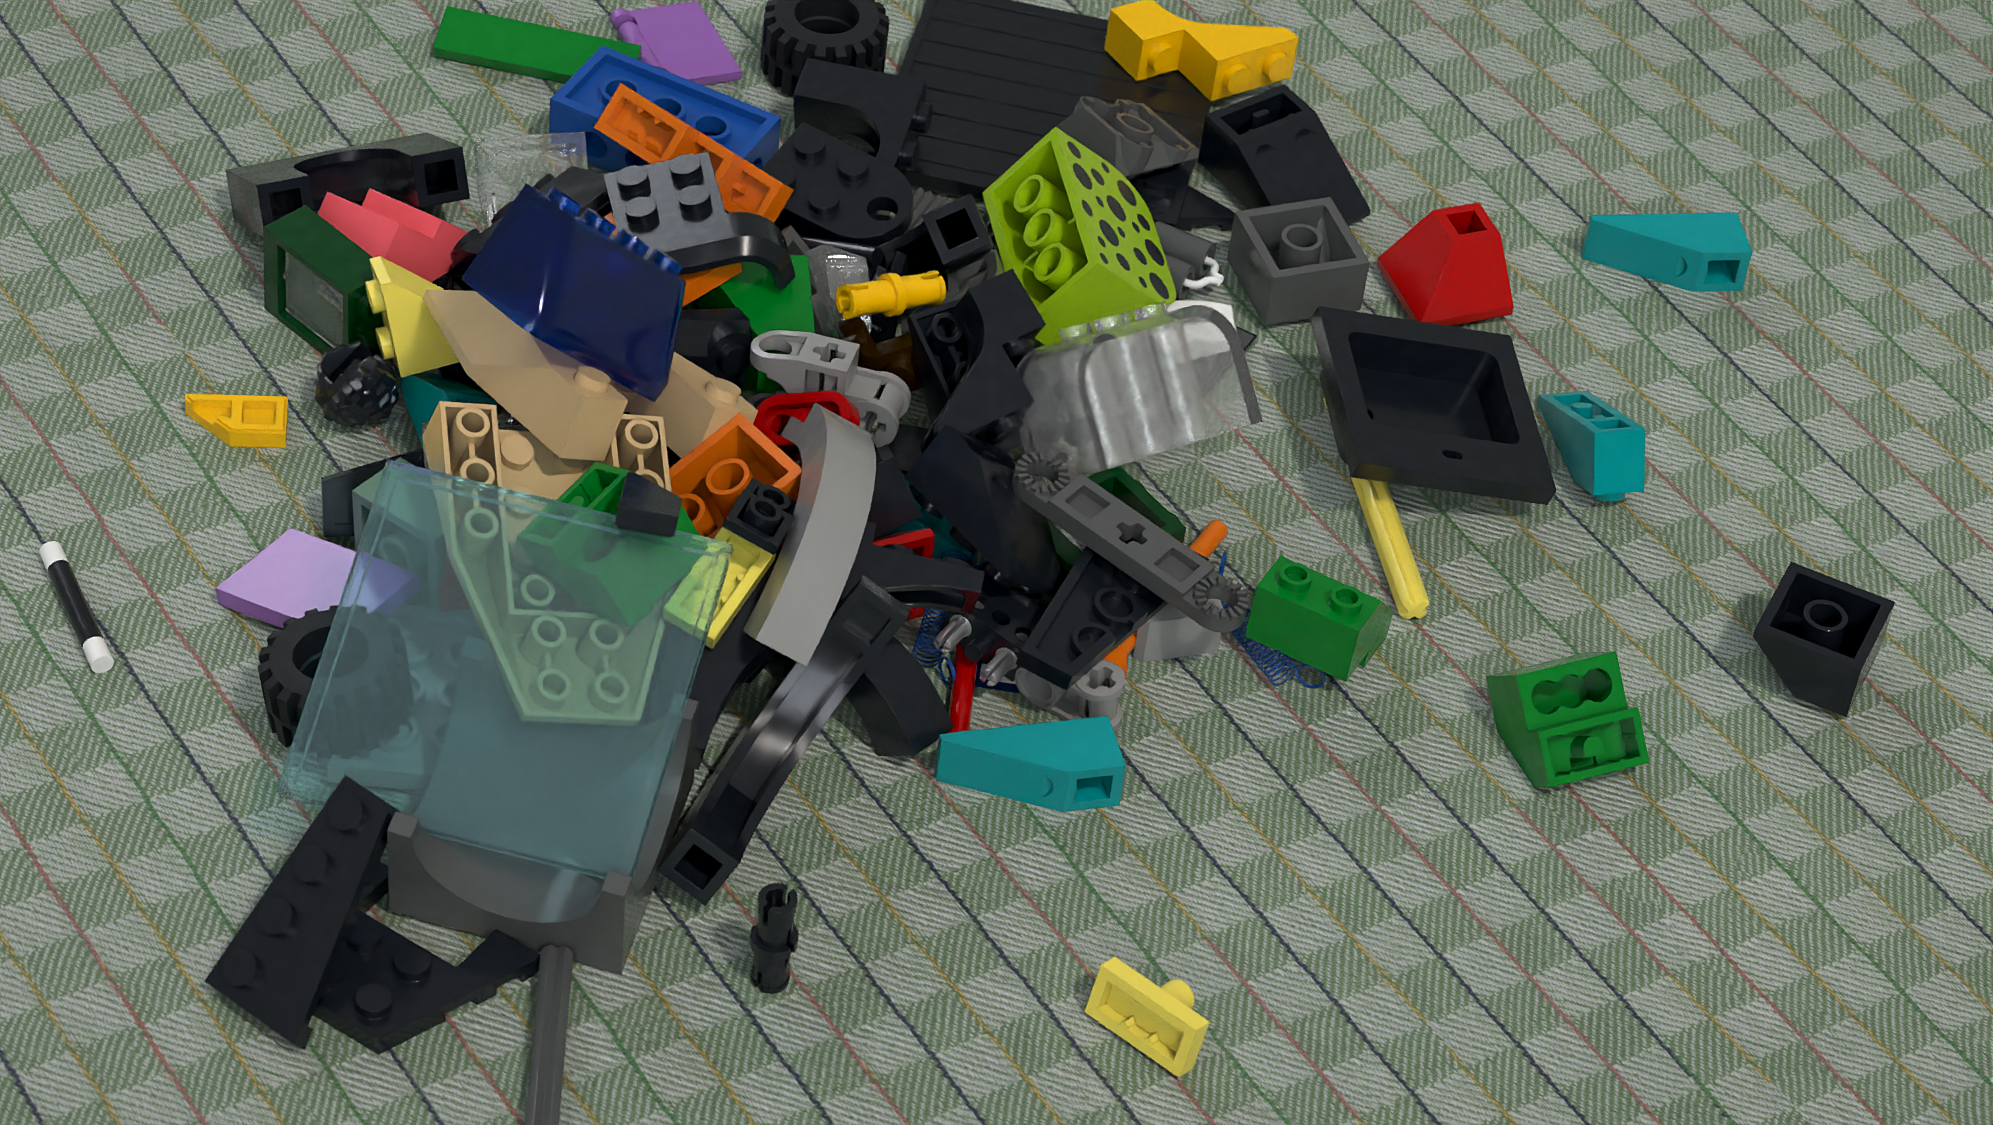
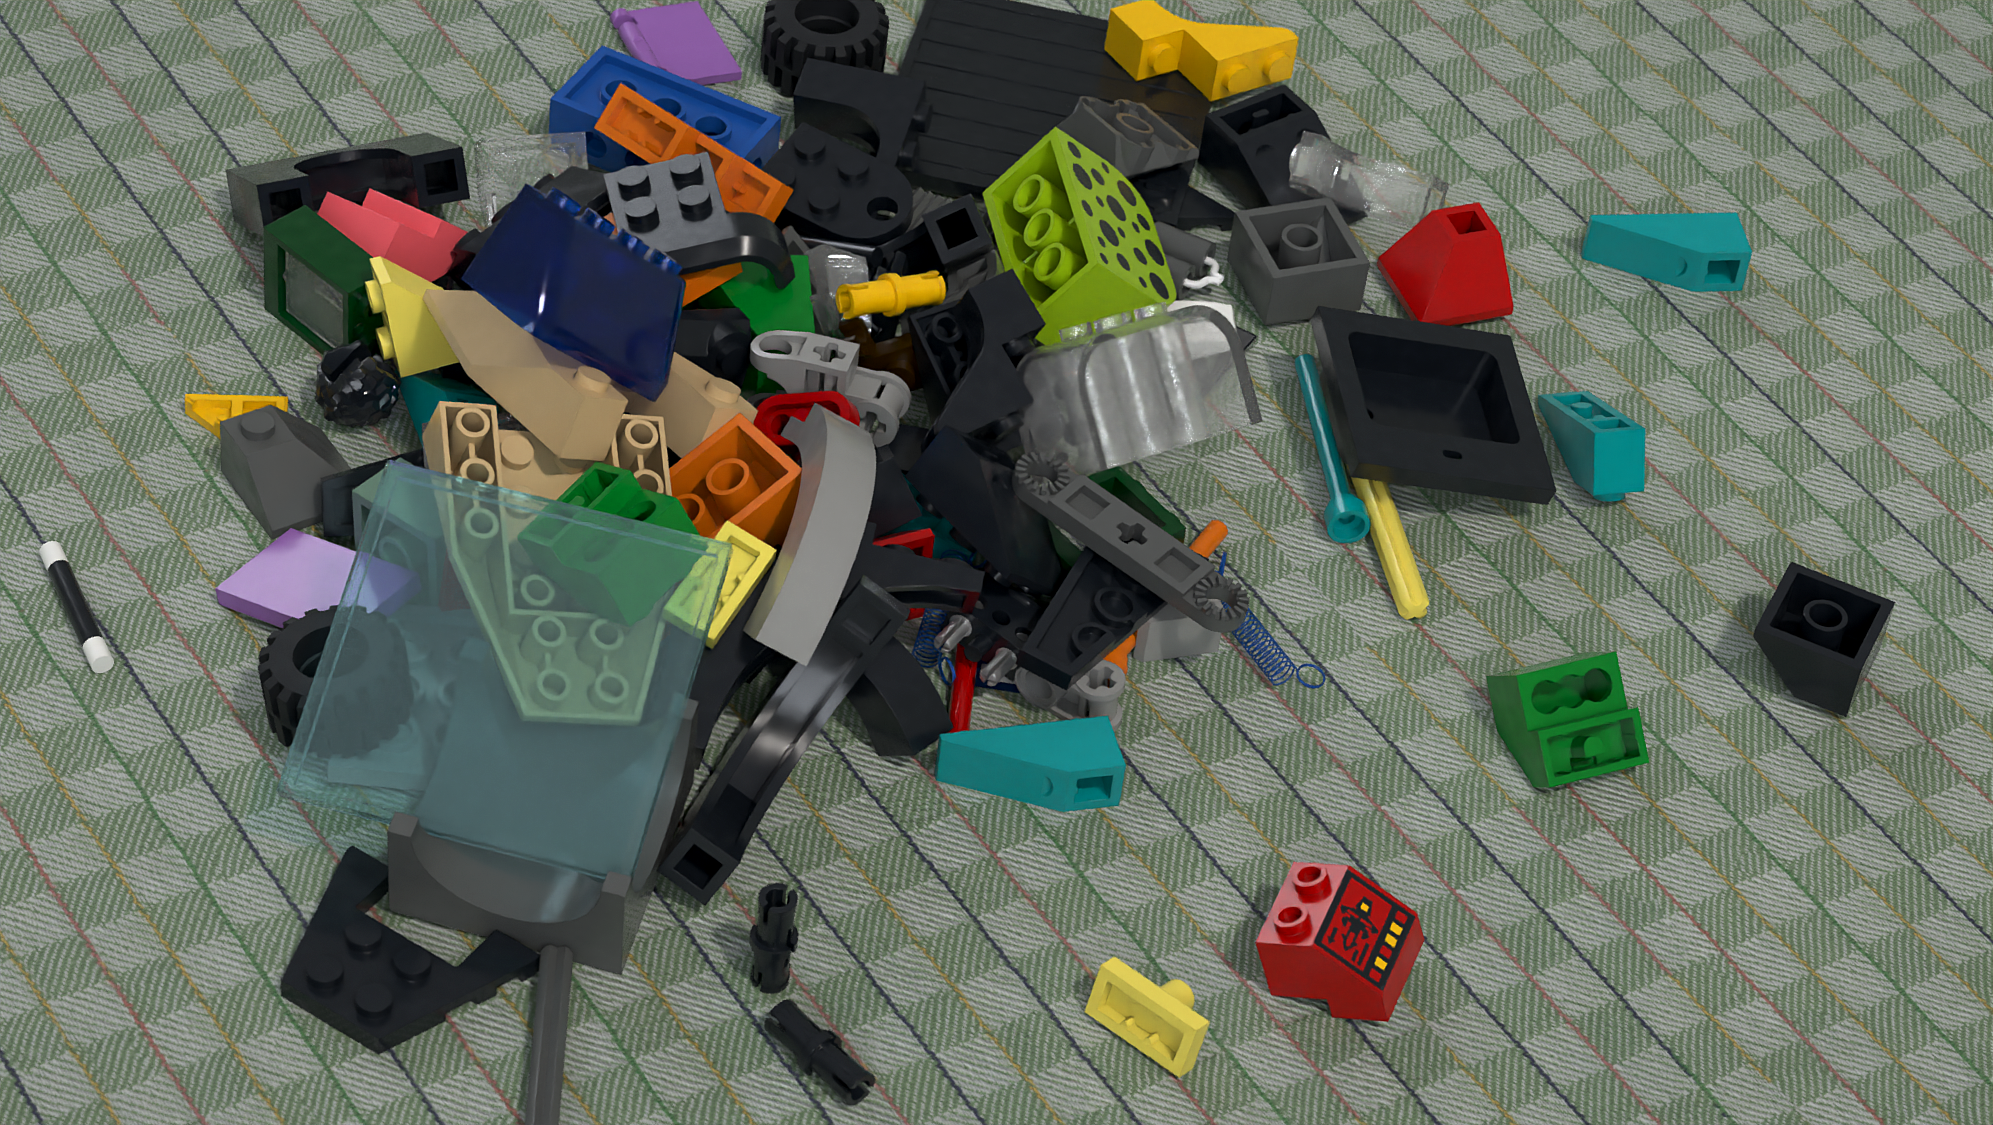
black wing [205,775,400,1050] -> none
green tile [433,6,642,83] -> none
black tile [615,472,682,538] -> none
black slope [722,478,797,555] -> none
green piece [1245,556,1393,682] -> none
none -> dark grey slope [220,405,351,539]
none -> black pin [764,999,876,1106]
none -> red piece [1255,862,1425,1022]
none -> clear arch [1289,131,1449,228]
none -> teal piece [1294,354,1371,543]

